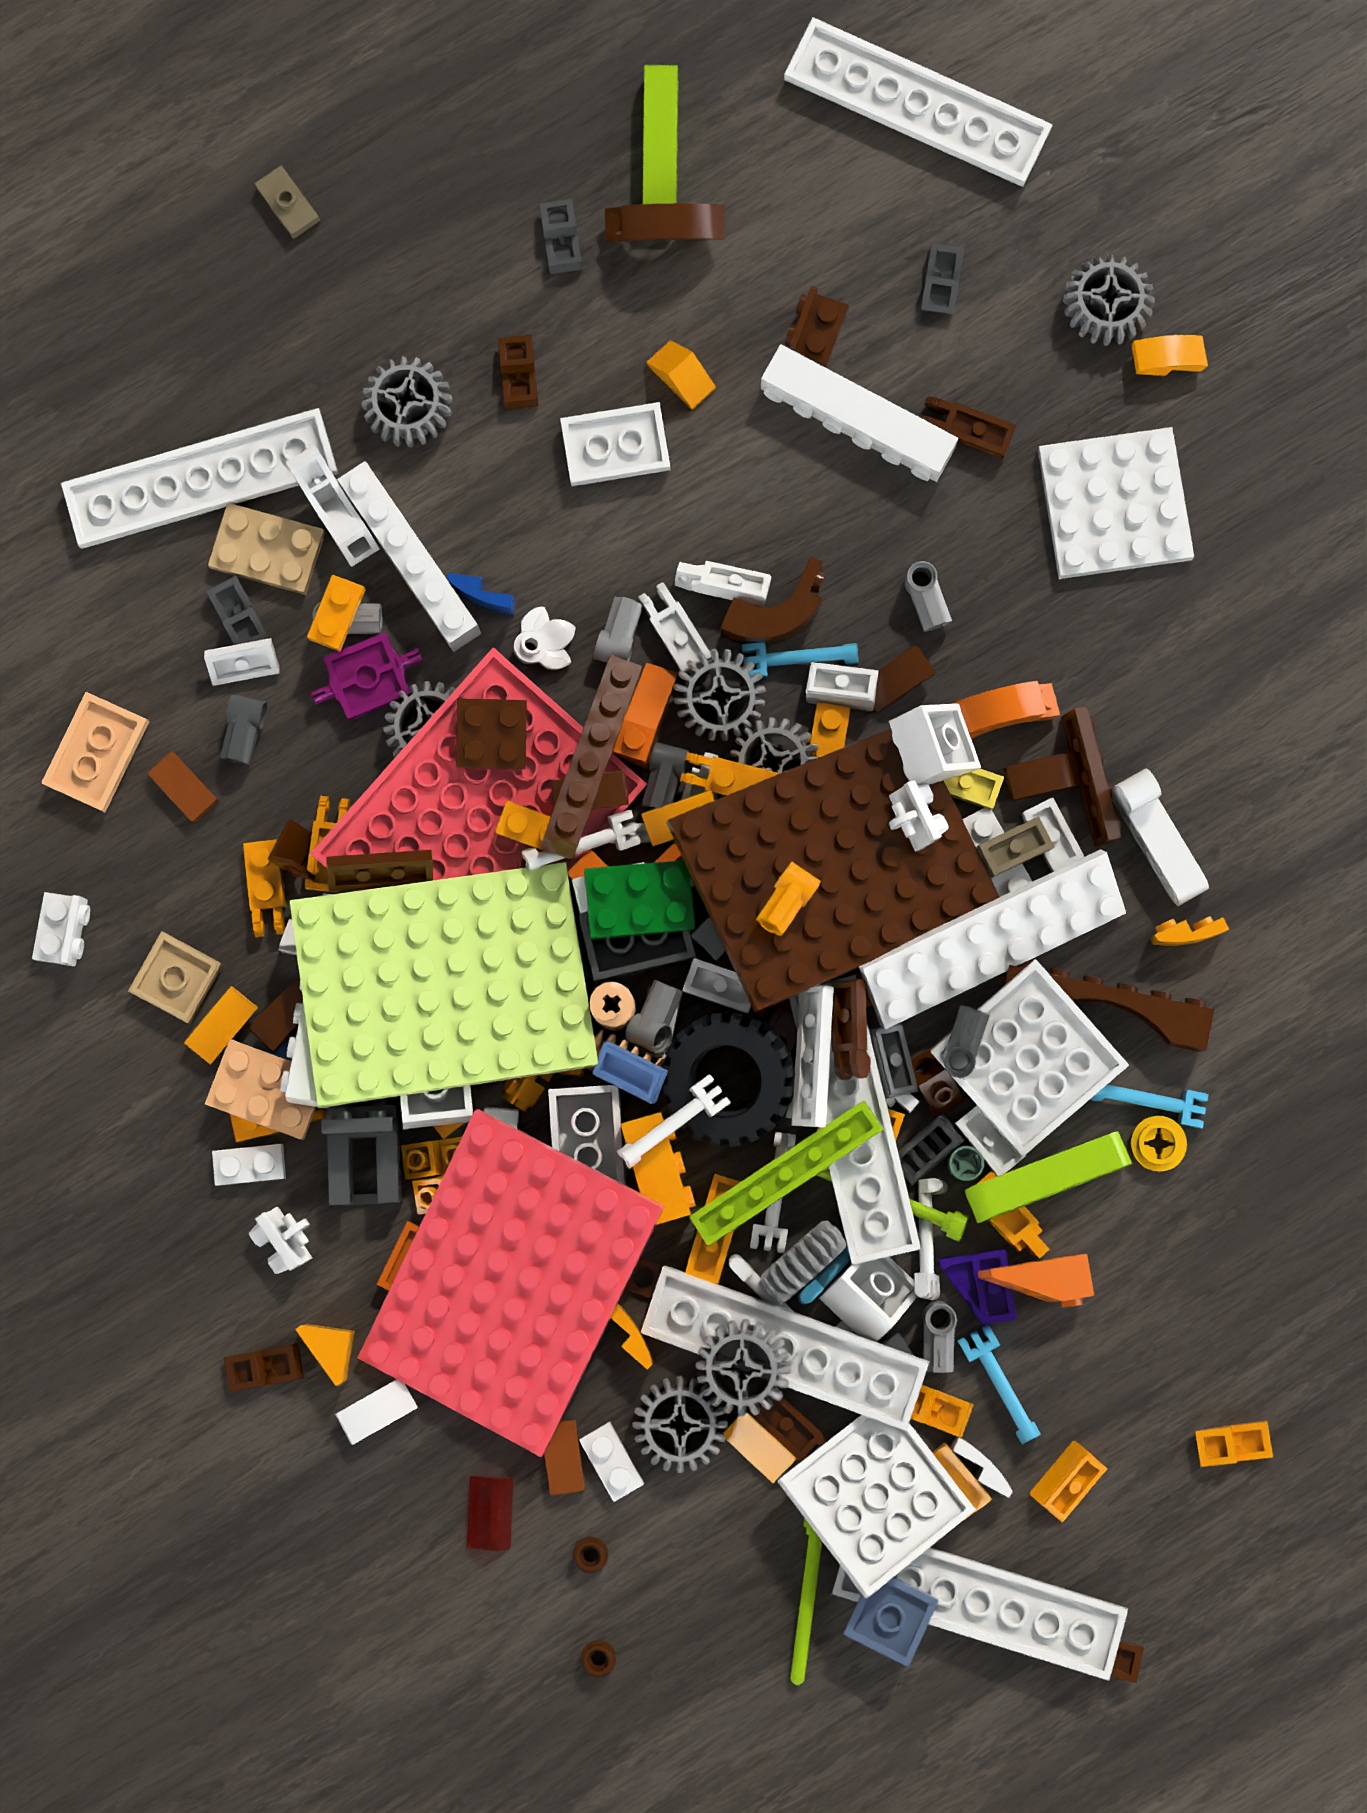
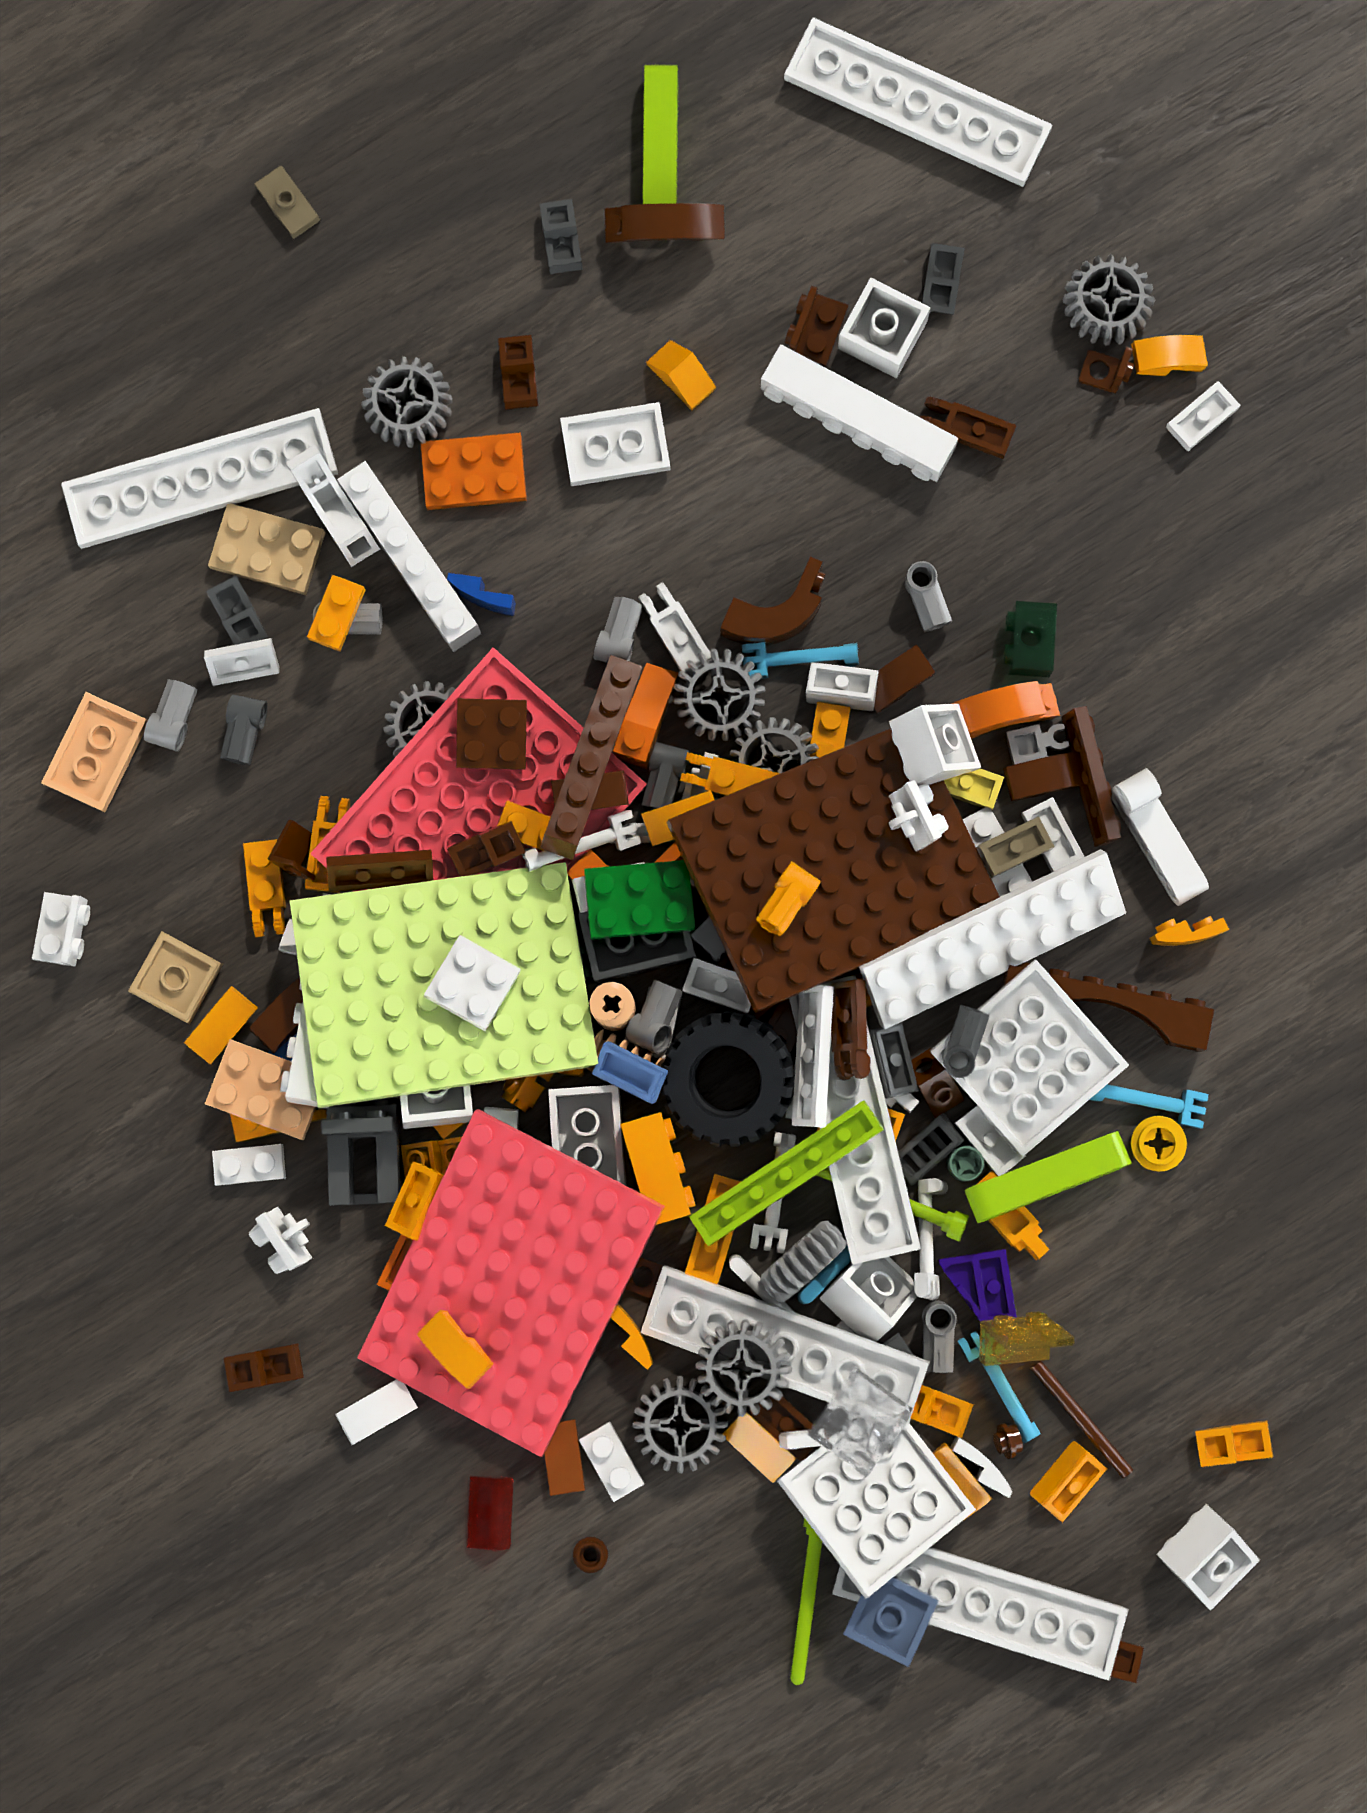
dark orange tile [147,751,219,824] -> none
light orange slope [295,1324,355,1387] -> none
magenta plate [311,632,423,722] -> none
white plate [513,607,576,670] -> none
reddish brown plate [581,1640,616,1677] -> none
white hinge [617,1074,731,1169] -> none
white hinge [675,561,771,607] -> none
orange slope [977,1254,1094,1308] -> none
white plate [1038,427,1194,579] -> none
none -> light grey piece [144,679,198,752]
none -> light orange plate [385,1161,444,1241]
none -> light orange slope [416,1310,493,1389]
none -> orange plate [421,433,527,510]
none -> white plate [424,935,521,1031]
none -> reddish brown slope [447,821,526,877]
none -> white tile [779,1429,822,1449]
none -> clear brick [808,1366,913,1477]
none -> white brick [838,278,930,379]
none -> clear yellow bracket [979,1312,1074,1366]
none -> reddish brown plate [993,1423,1023,1459]
none -> clear green brick [1004,601,1057,678]
none -> light grey plate [1005,724,1069,765]
none -> reddish brown bar [1030,1360,1133,1478]
none -> reddish brown bracket [1078,346,1134,394]
none -> white slope [1156,1504,1260,1611]
none -> white plate [1166,381,1241,452]

